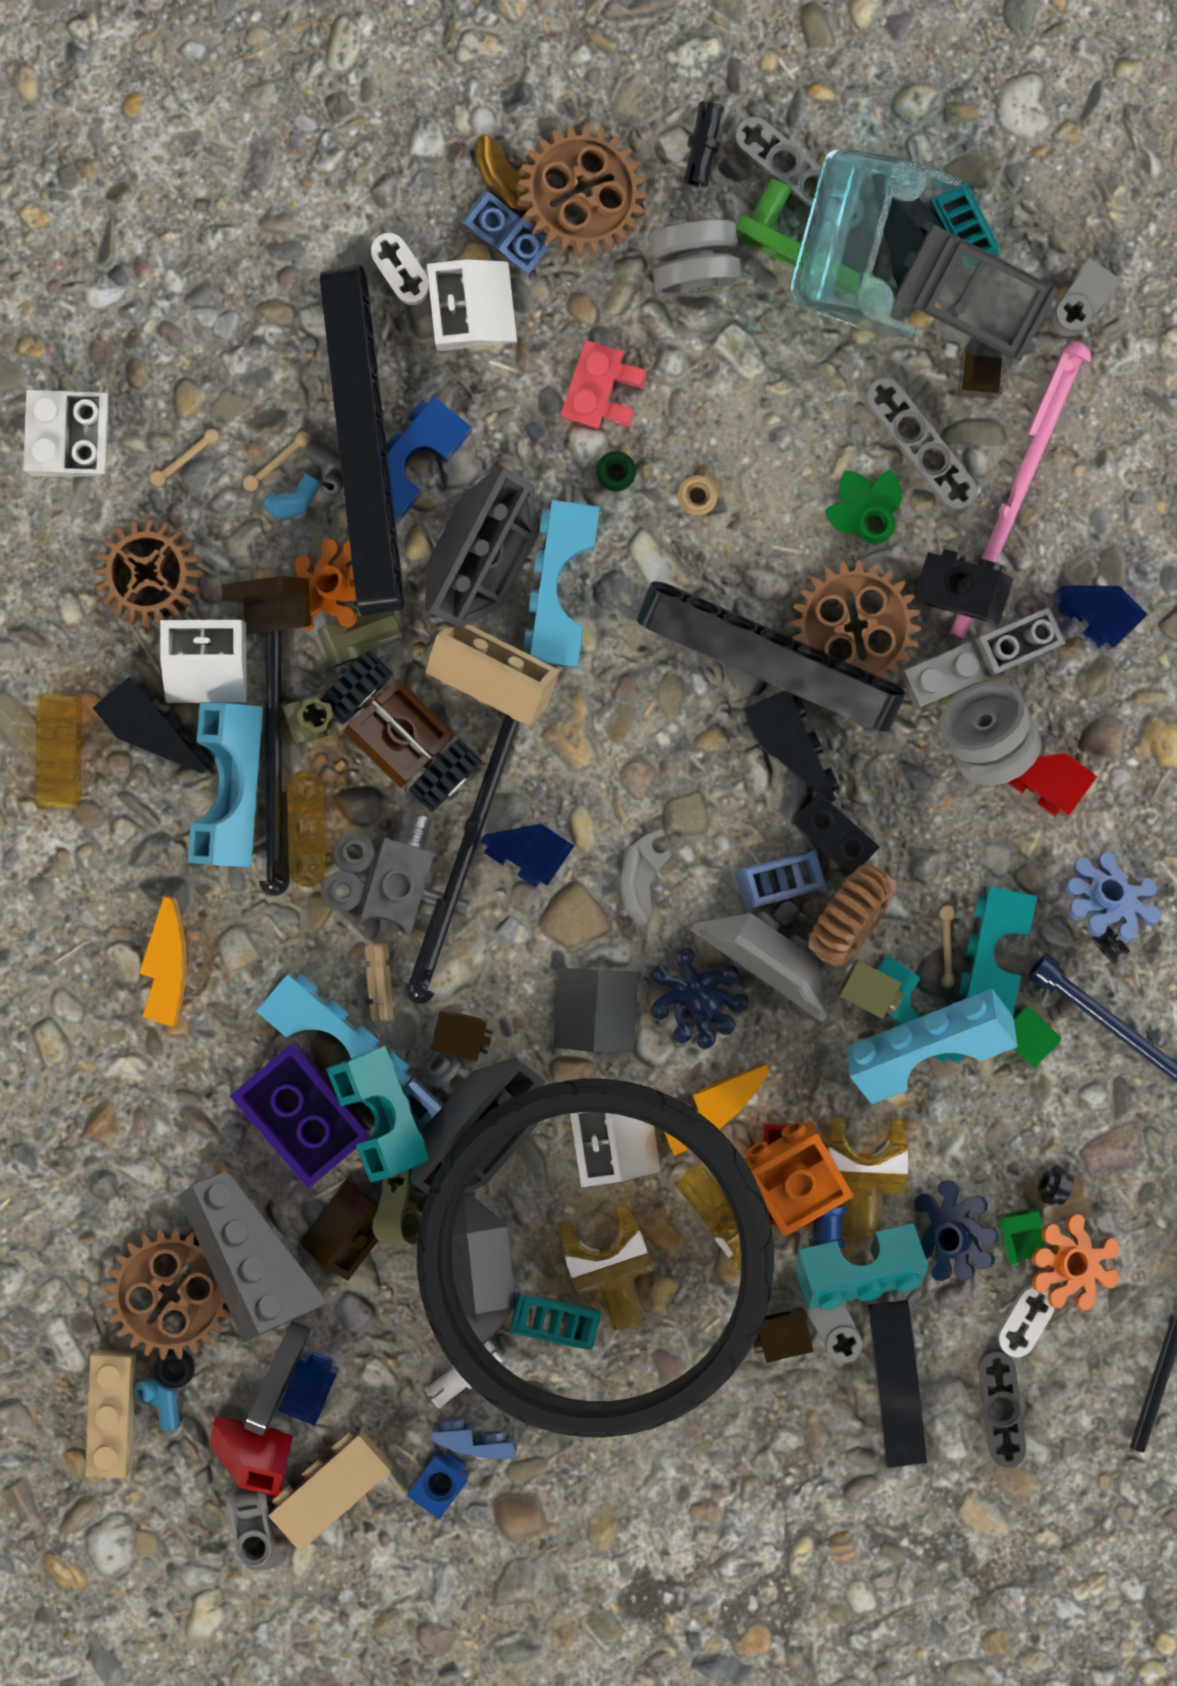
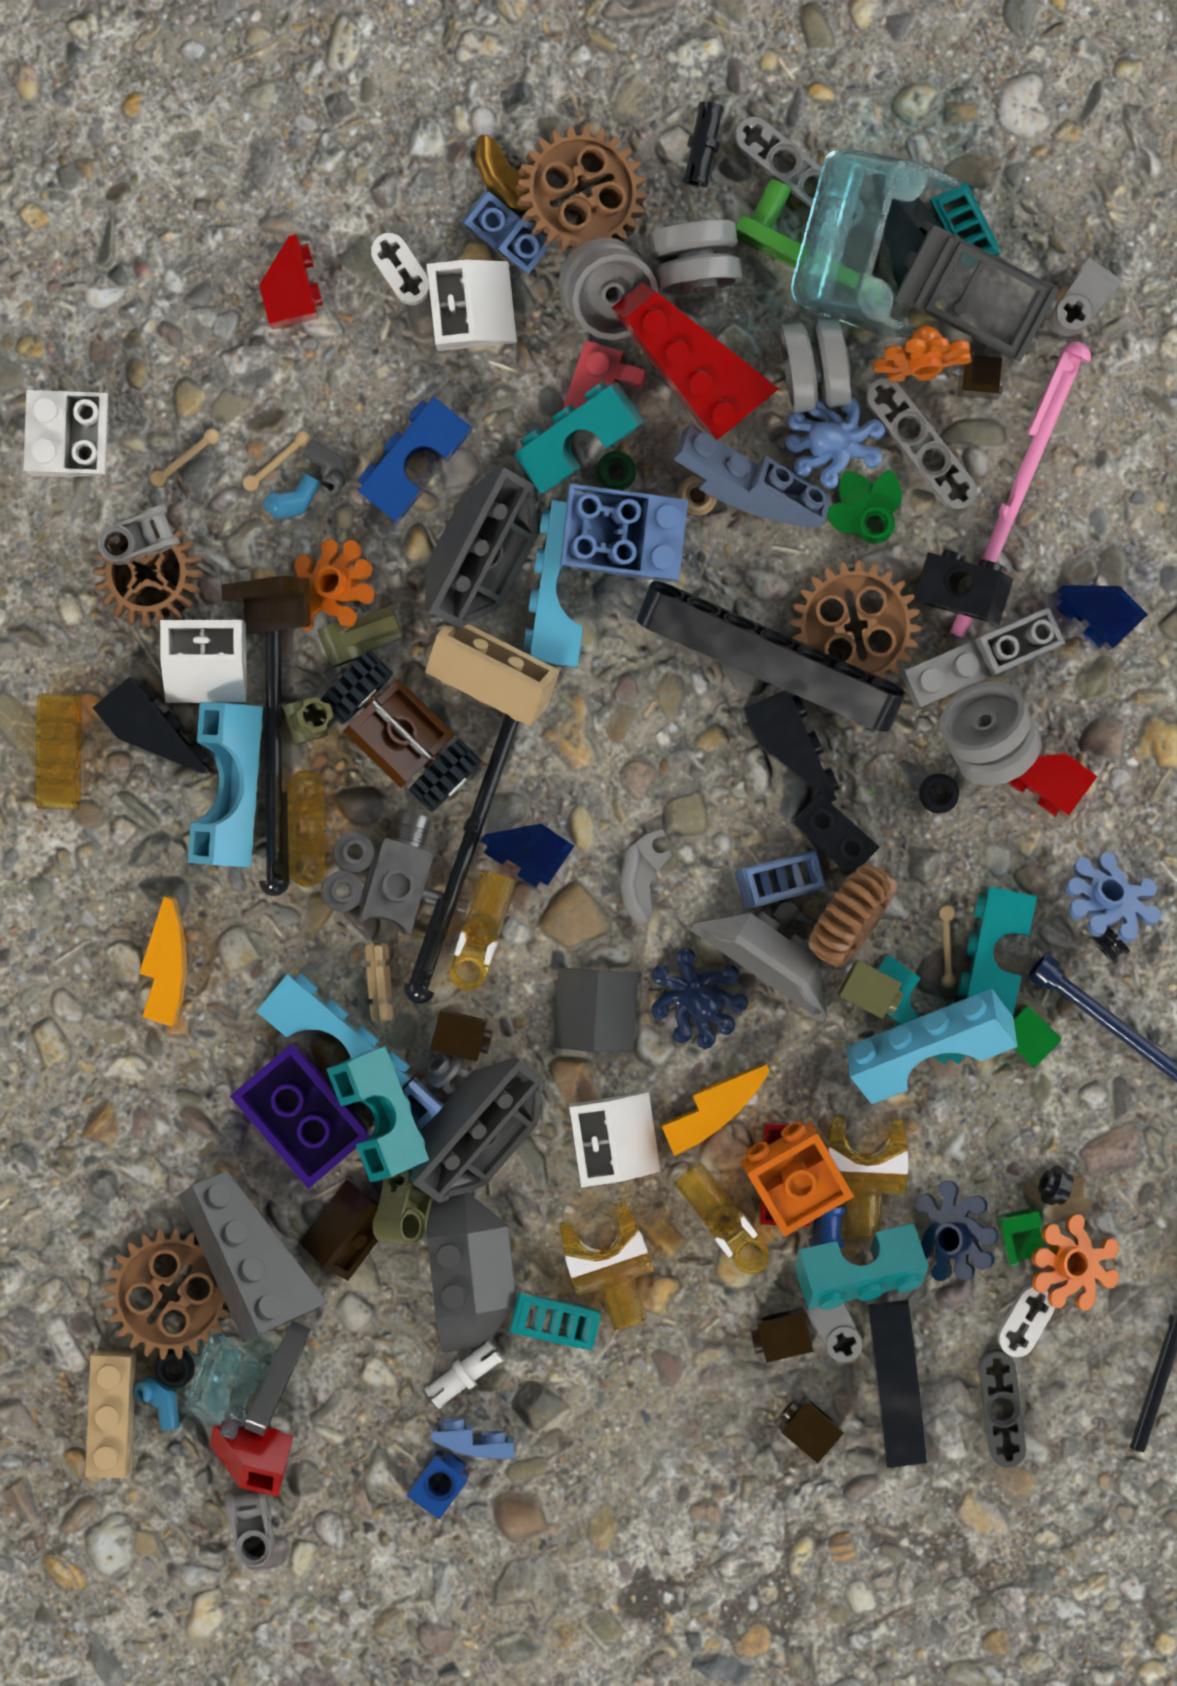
tan brick [268,1429,393,1552] -> none
clear blue slope [278,1352,339,1426] -> none
black beam [320,264,405,617] -> none
black tyre [417,1078,774,1438] -> none
none -> light grey piece [97,505,180,565]
none -> clear light blue plate [186,1334,259,1439]
none -> red slope [259,234,323,330]
none -> clear yellow connector [450,869,516,991]
none -> teal arch [514,381,646,494]
none -> light grey wheel [558,237,658,340]
none -> medium blue slope [560,484,688,582]
none -> red wedge [611,282,779,440]
none -> sand blue slope [674,424,832,528]
none -> dark brown brick [779,1396,844,1464]
none -> light grey wheel [780,316,851,413]
none -> medium blue animal [785,397,885,489]
none -> orange animal [873,325,972,382]
none -> black plate [919,773,959,814]

